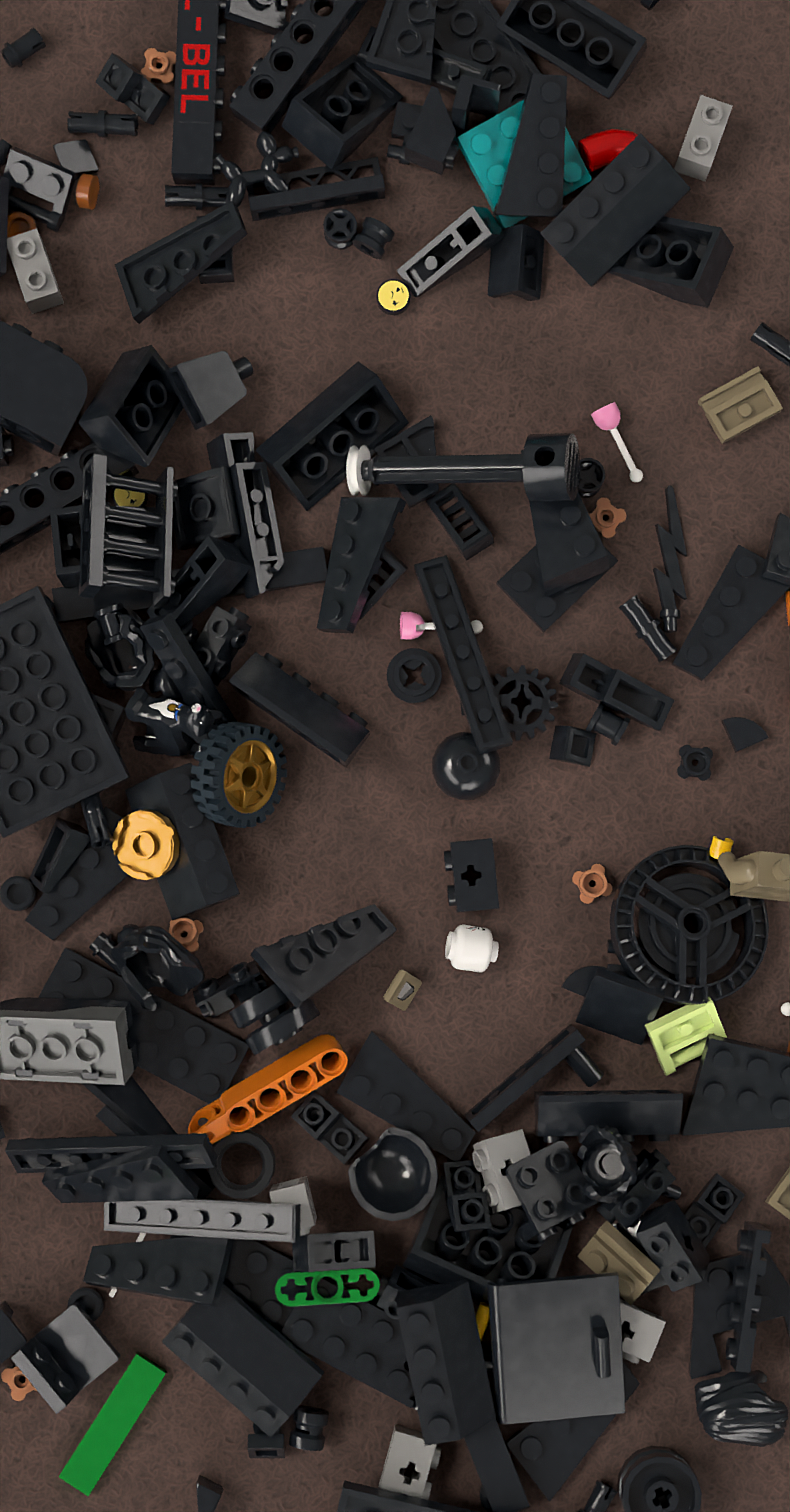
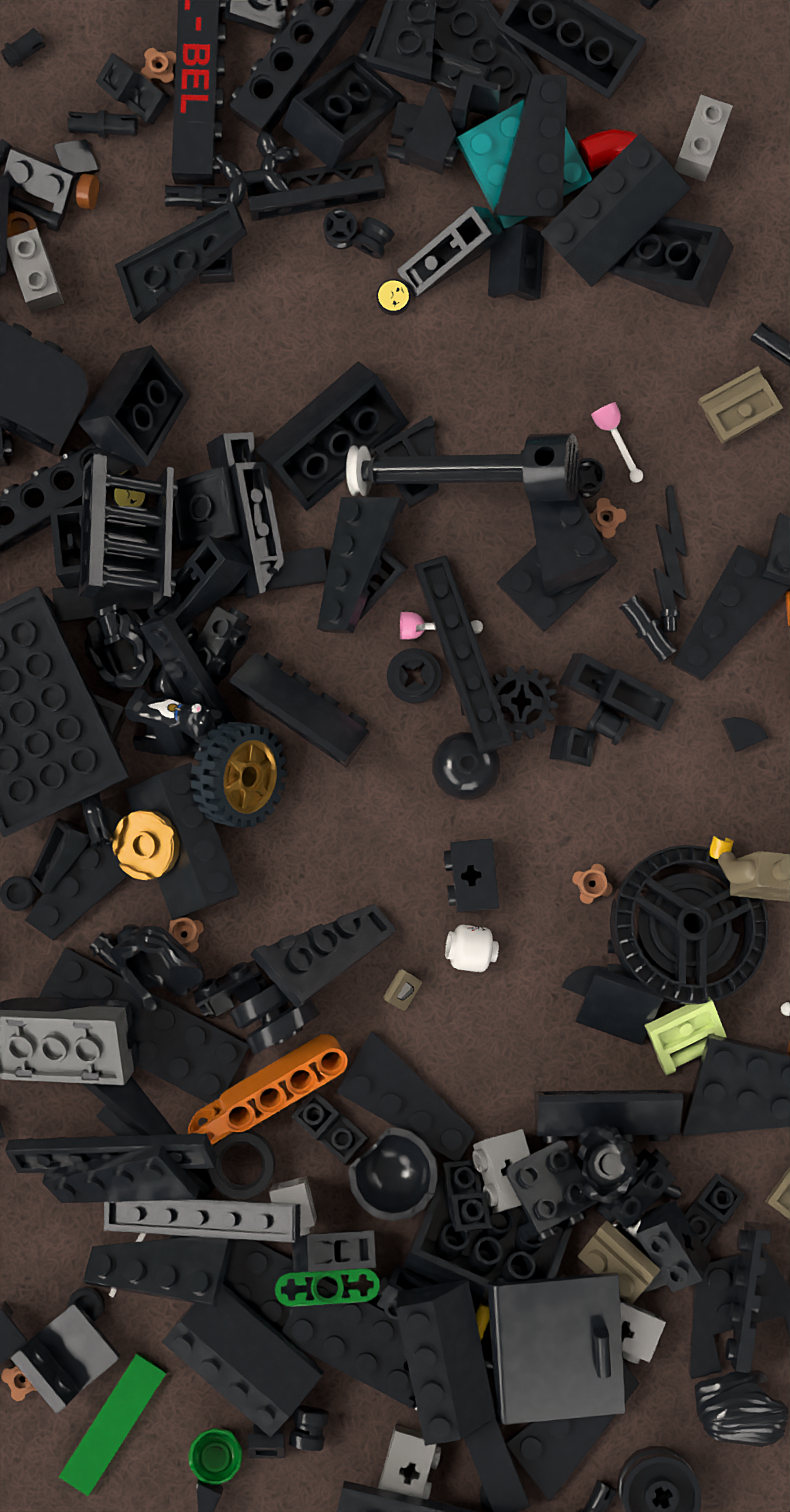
black torso [165,350,253,430] -> none
black slope [426,483,494,561] -> none
black piece [465,1024,604,1132] -> none
black plate [677,745,713,781] -> none
none -> green hair [188,1427,242,1485]

